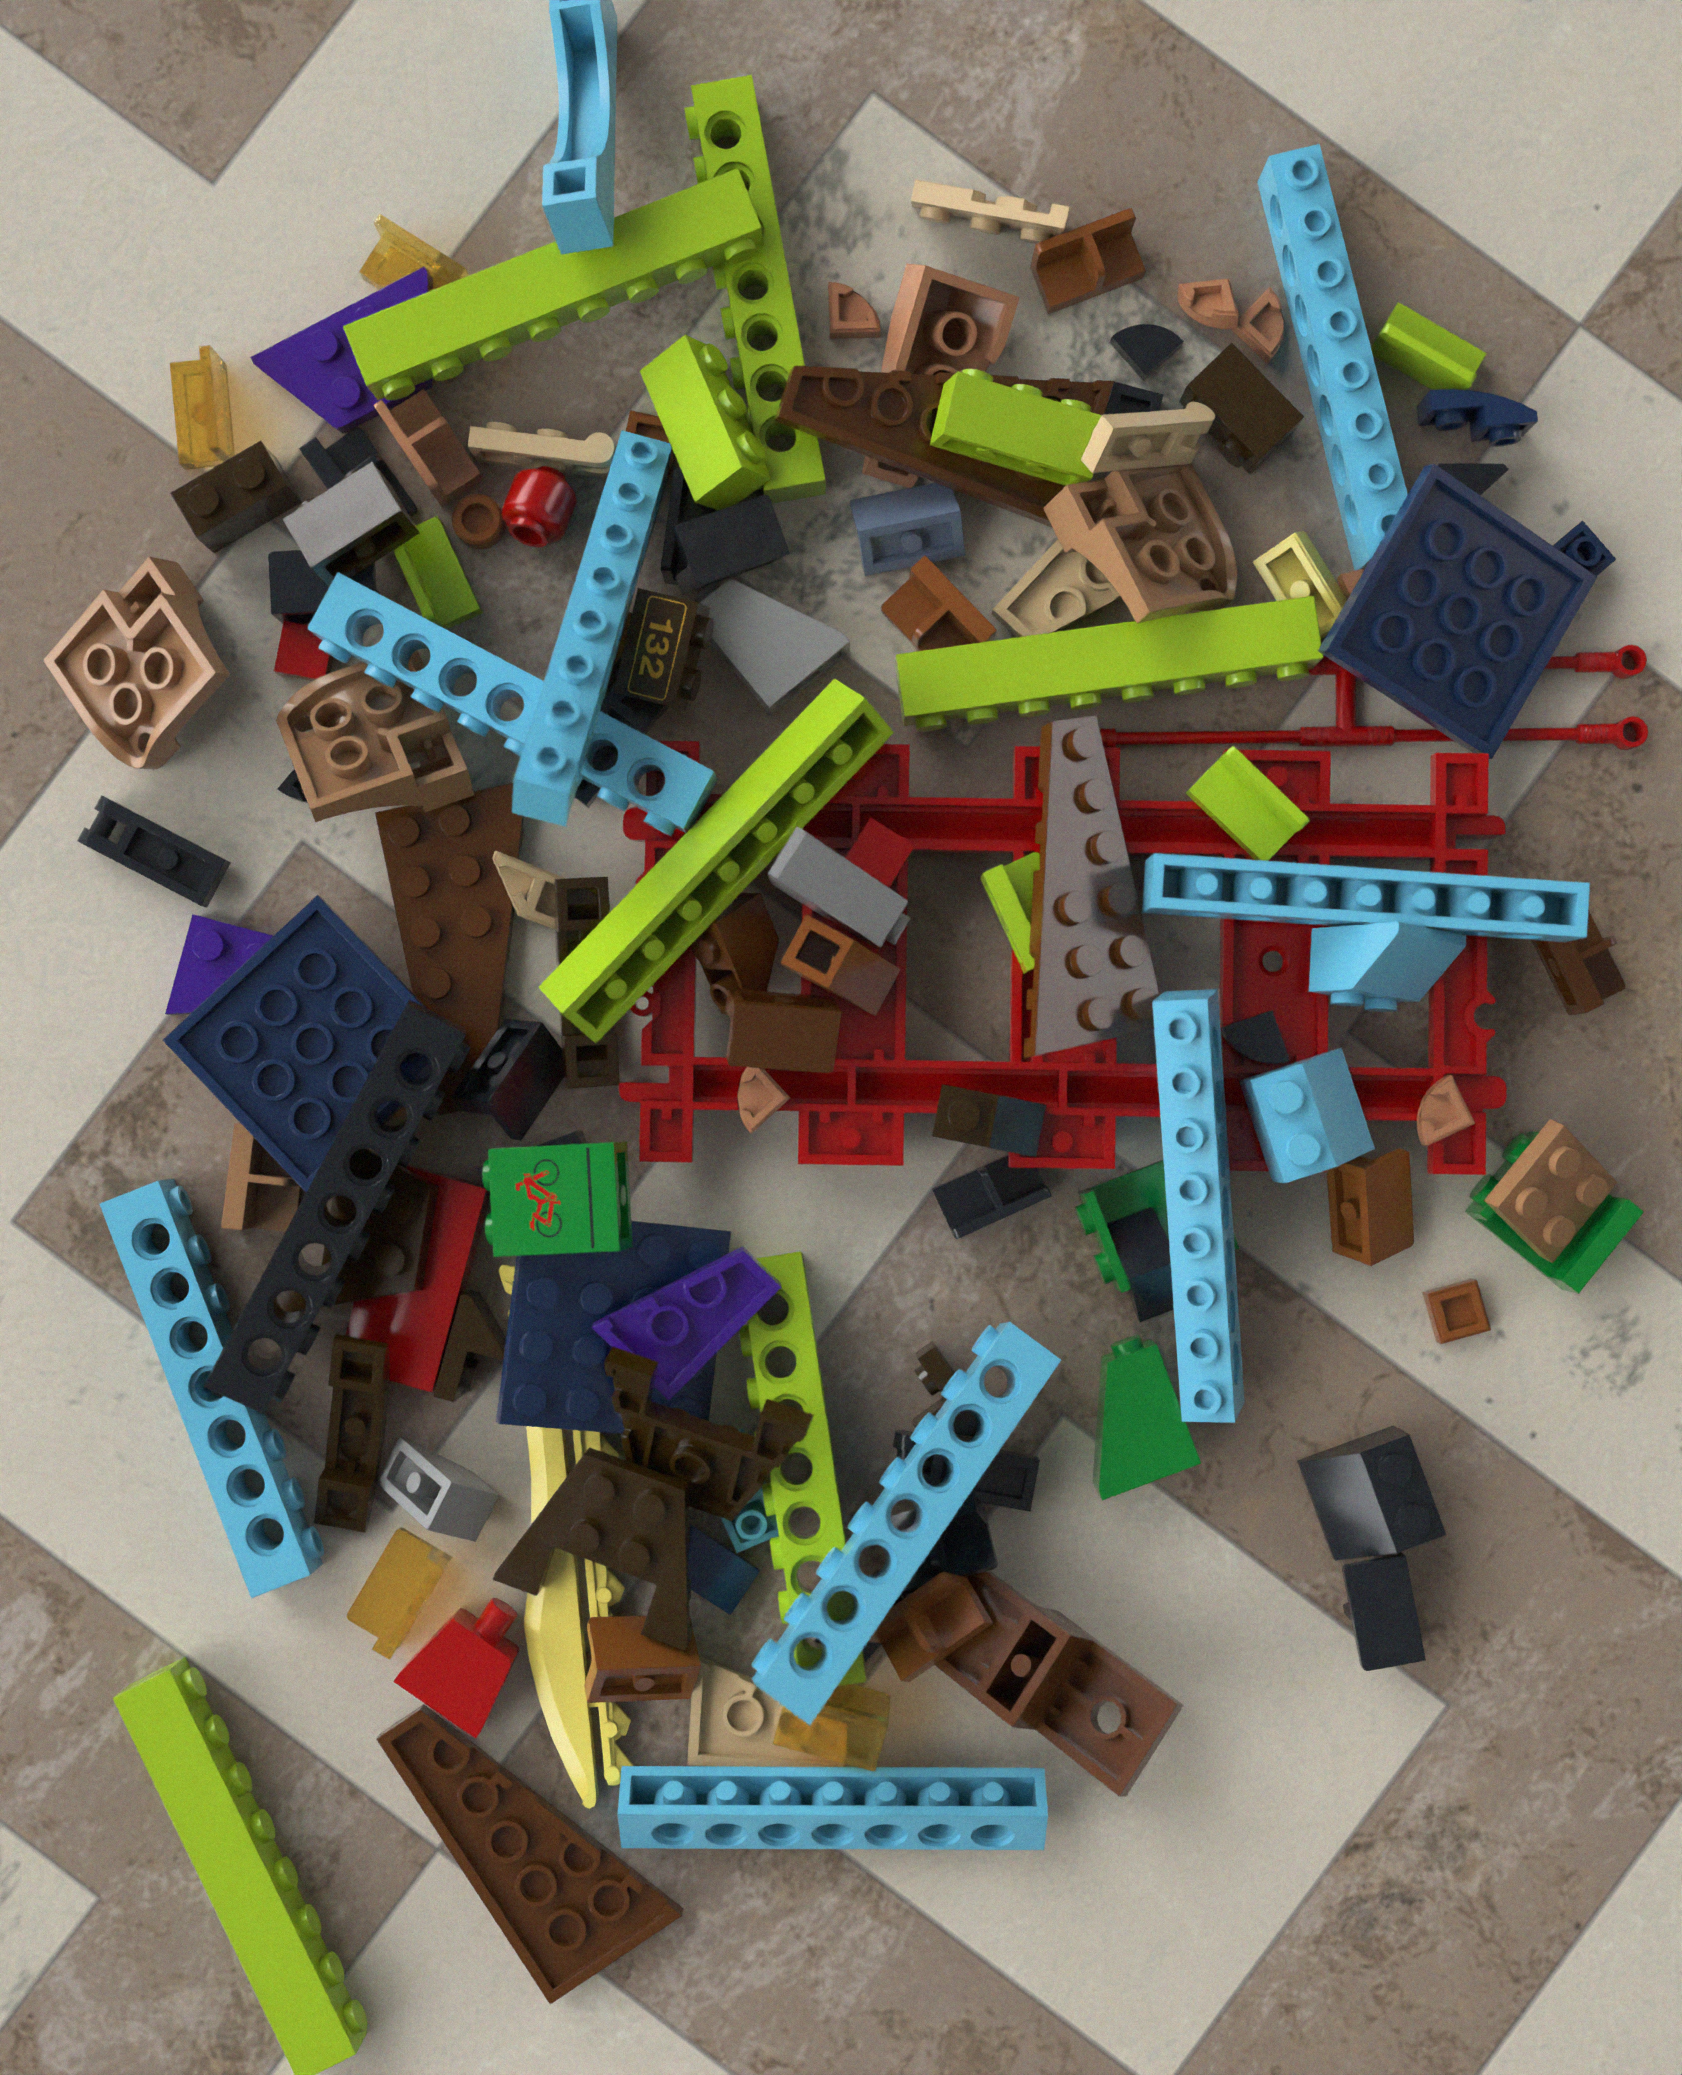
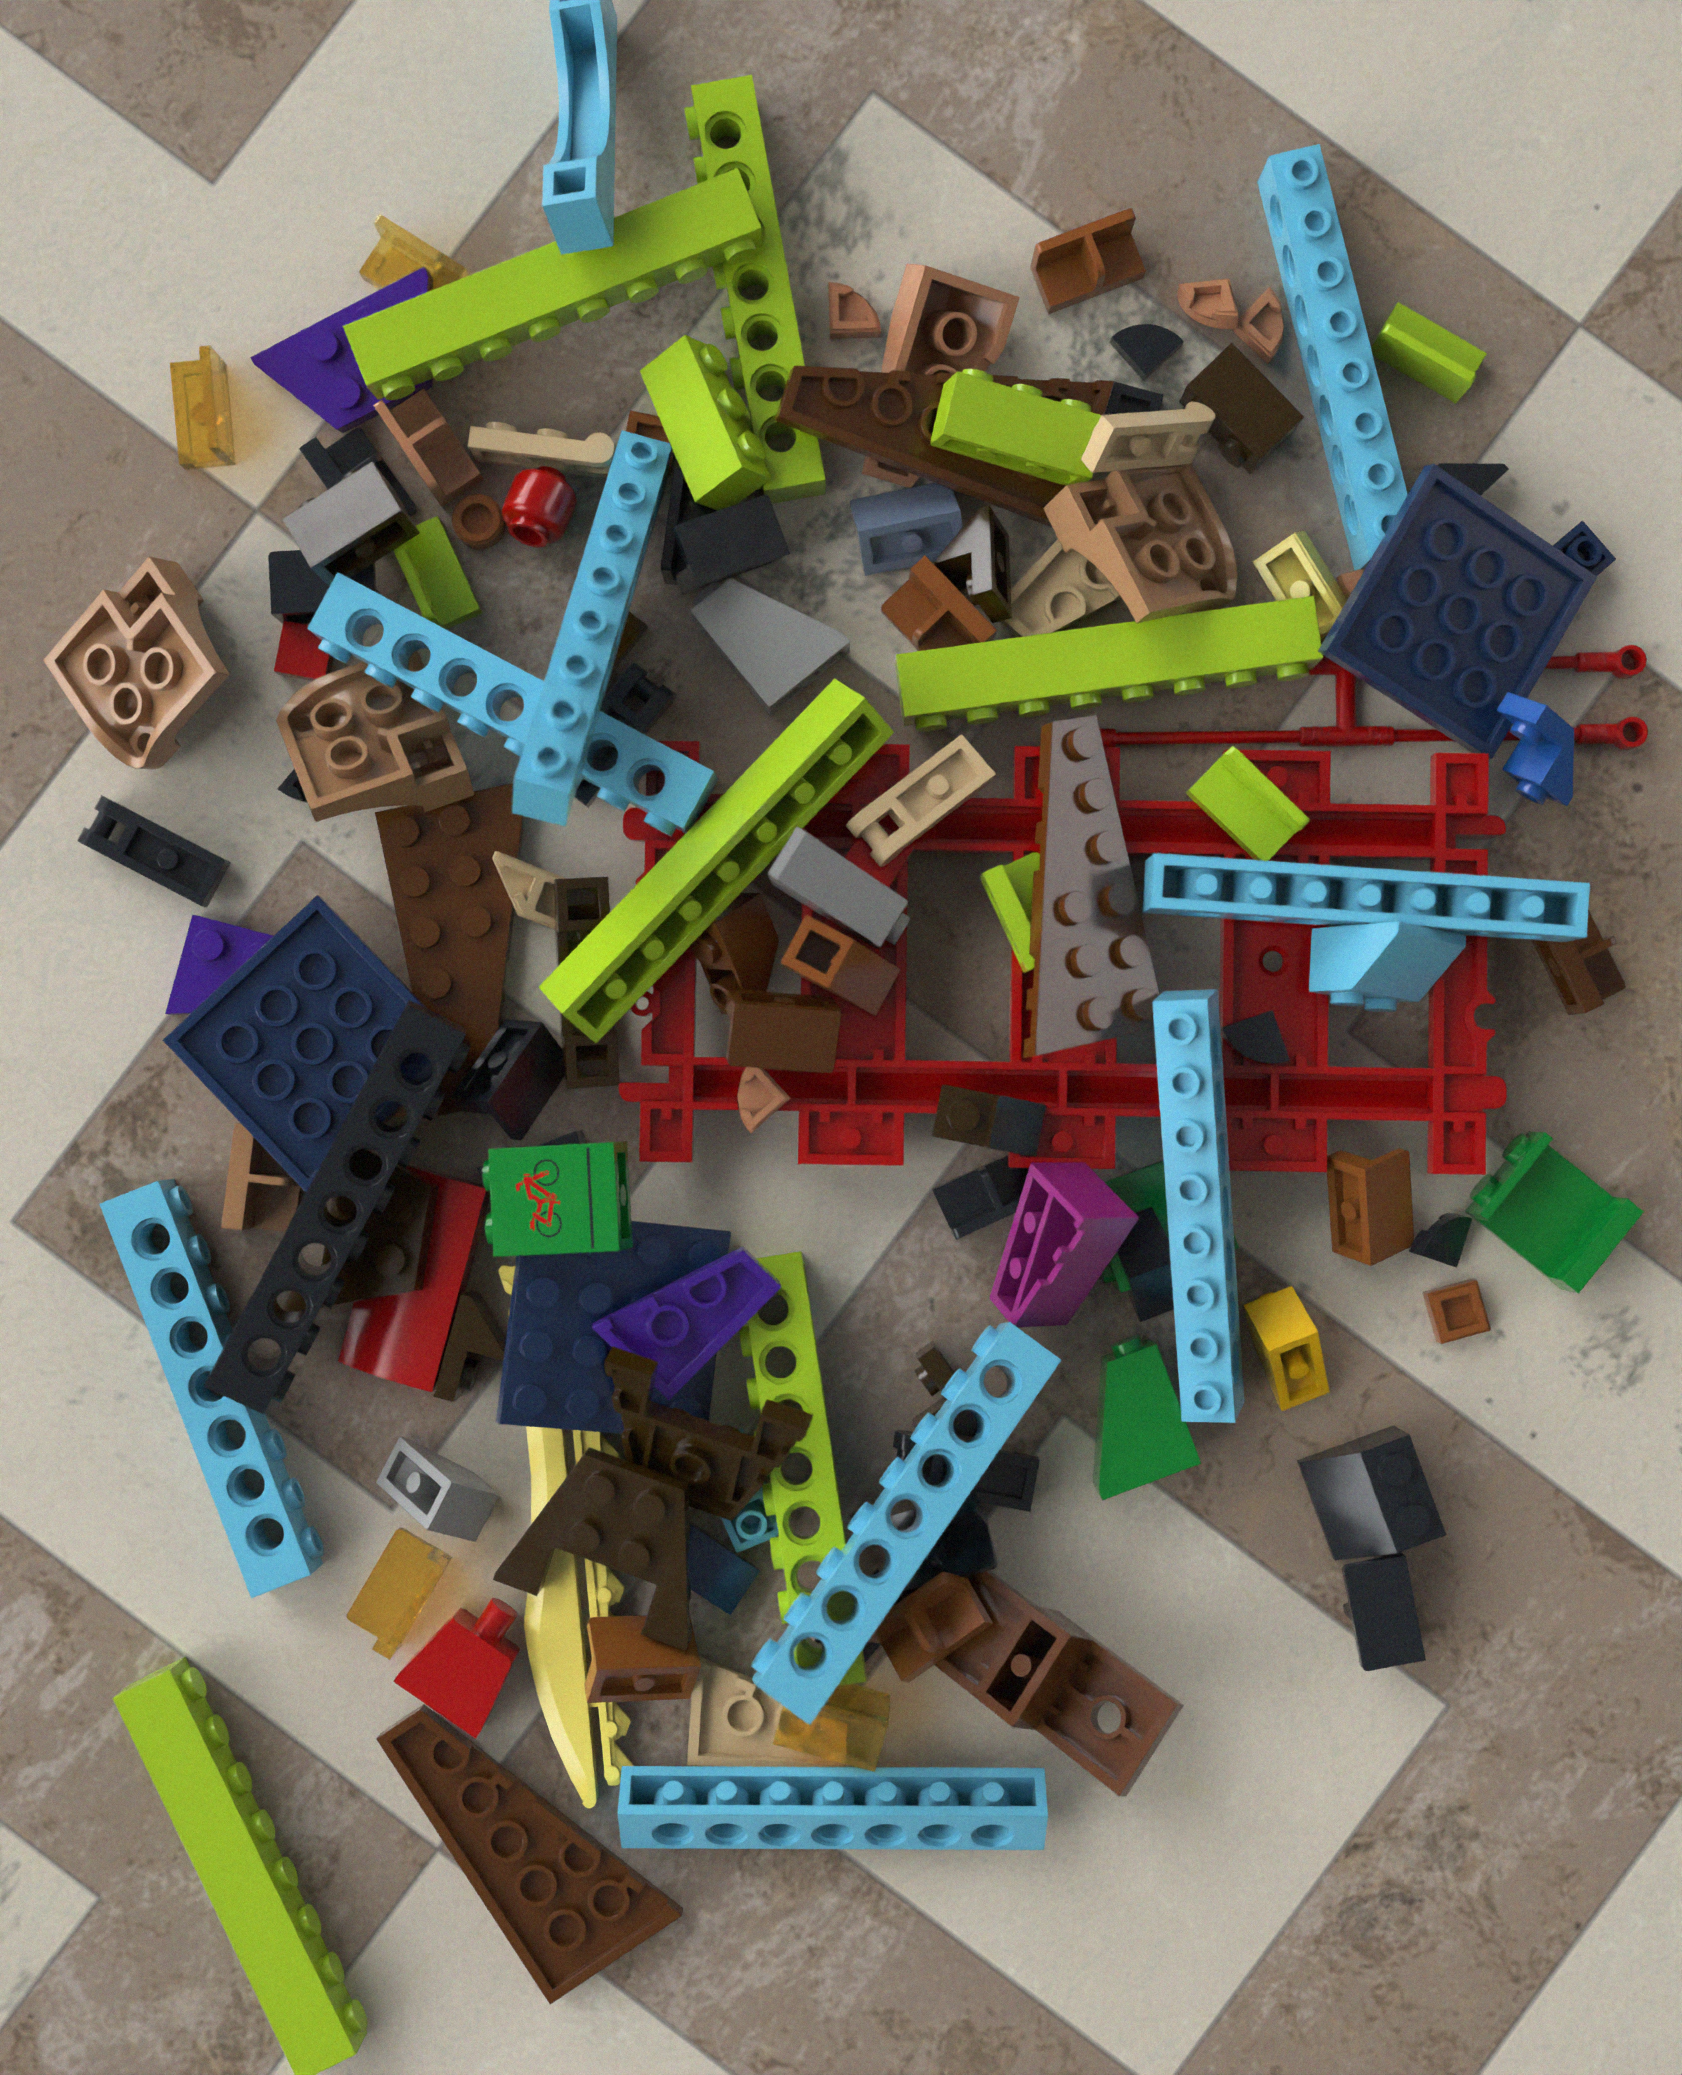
dark brown brick [170,440,302,553] -> none
dark brown slope [314,1334,390,1533] -> none
dark brown brick [614,588,714,710] -> none
tan wing [911,179,1070,244] -> none
medium azure slope [1239,1048,1375,1184] -> none
dark blue slope [1417,389,1538,447] -> none
nougat tile [1417,1075,1475,1146] -> none
medium nougat plate [1484,1119,1618,1263] -> none
none -> tan plate [846,734,996,867]
none -> dark brown slope [935,505,1012,624]
none -> magenta wedge [989,1162,1139,1327]
none -> yellow slope [1243,1286,1330,1411]
none -> black tile [1409,1213,1473,1268]
none -> blue slope [1497,692,1574,806]

